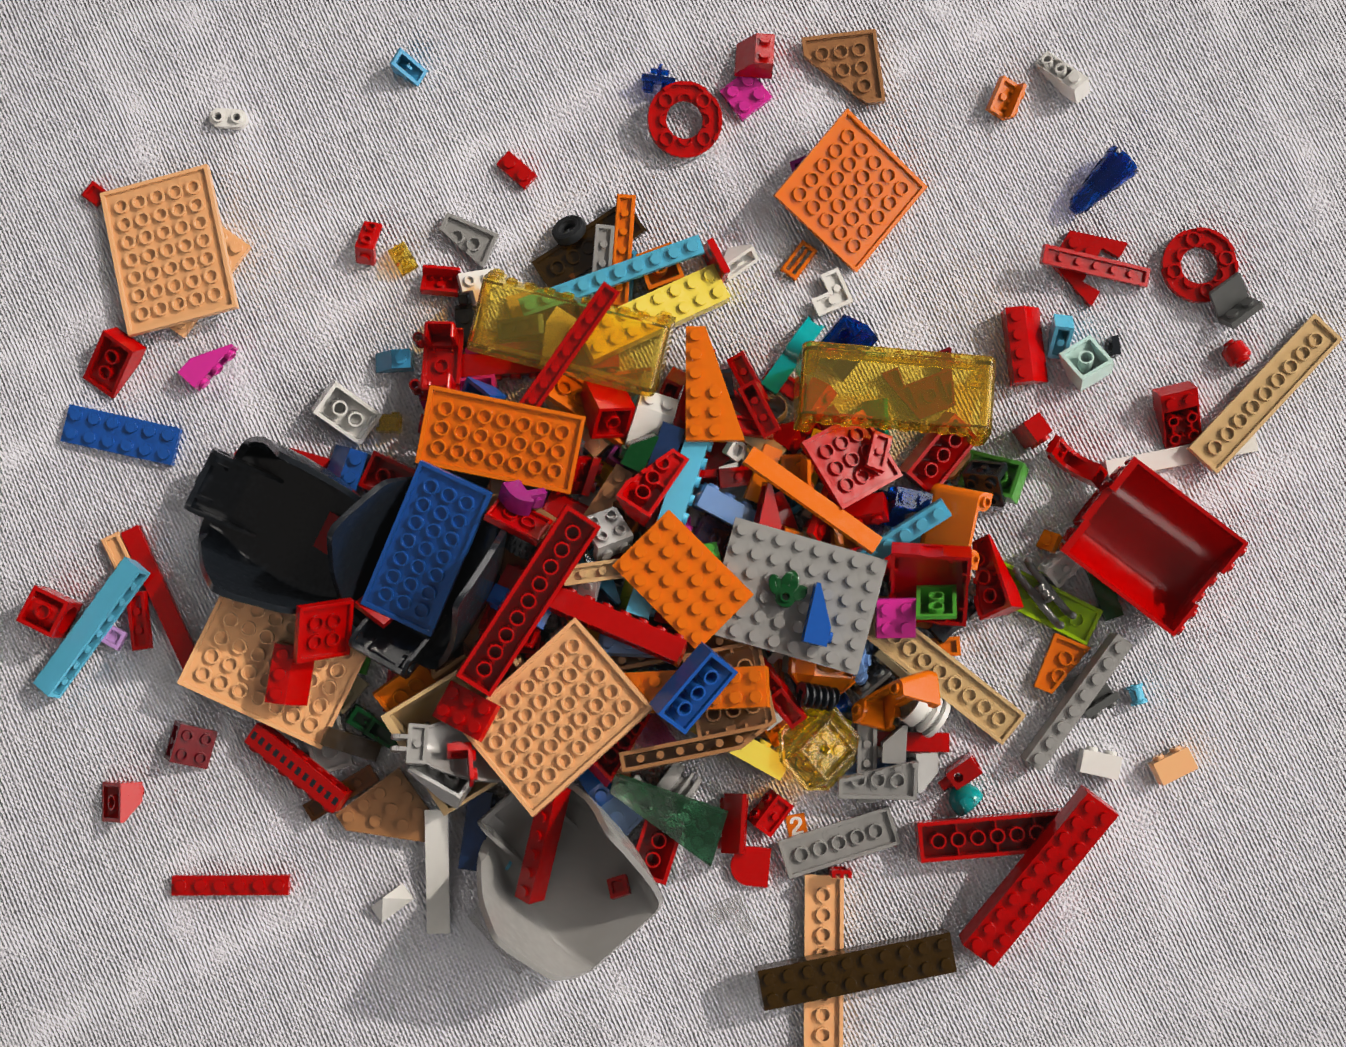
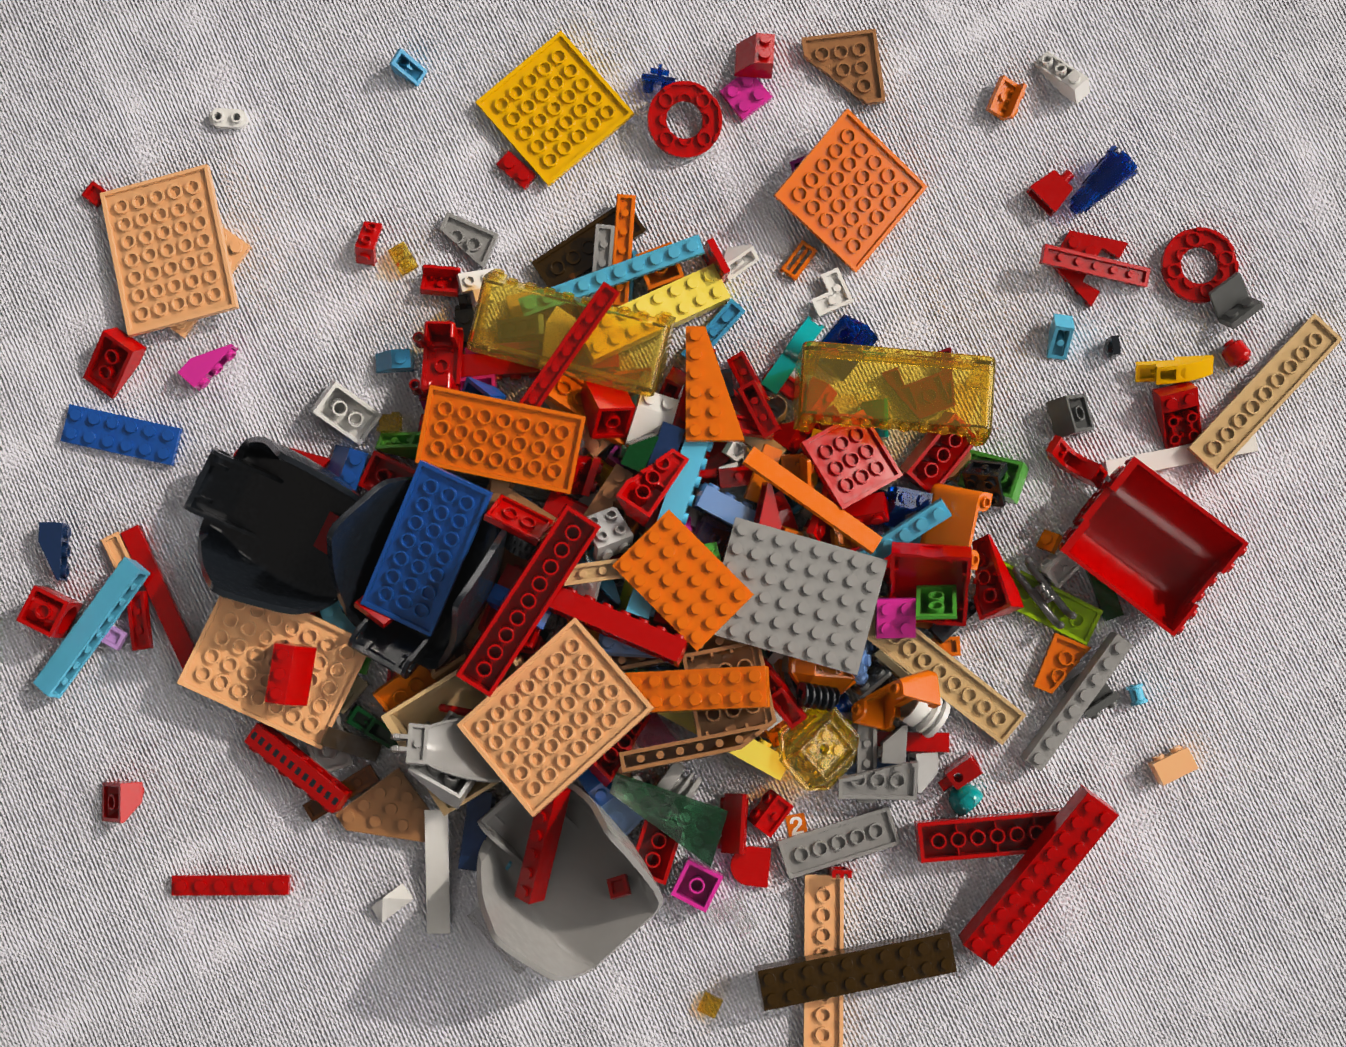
dark red bracket [164,720,218,769] -> none
red plate [293,597,354,664] -> none
red plate [432,680,501,742] -> none
red bracket [446,741,478,787] -> none
magenta brick [498,480,548,516] -> none
black tyre [552,215,586,246] -> none
blue slope [649,642,738,734] -> none
dark green plate [769,570,808,608] -> none
blue slope [800,582,833,647] -> none
plate [864,430,893,474] -> none
red slope [1001,306,1048,387] -> none
red brick [1011,412,1053,450] -> none
light aqua slope [1059,335,1114,392] -> none
white brick [1075,745,1123,780] -> none
none -> dark blue slope [38,522,71,581]
none -> bright green slope [375,431,421,460]
none -> yellow plate [476,31,634,187]
none -> dark pink brick [670,856,723,913]
none -> dark azure plate [681,298,745,360]
none -> clear yellow plate [697,990,723,1018]
none -> red torso [1026,170,1074,217]
none -> dark grey slope [1046,393,1095,438]
none -> yellow slope [1135,355,1214,385]

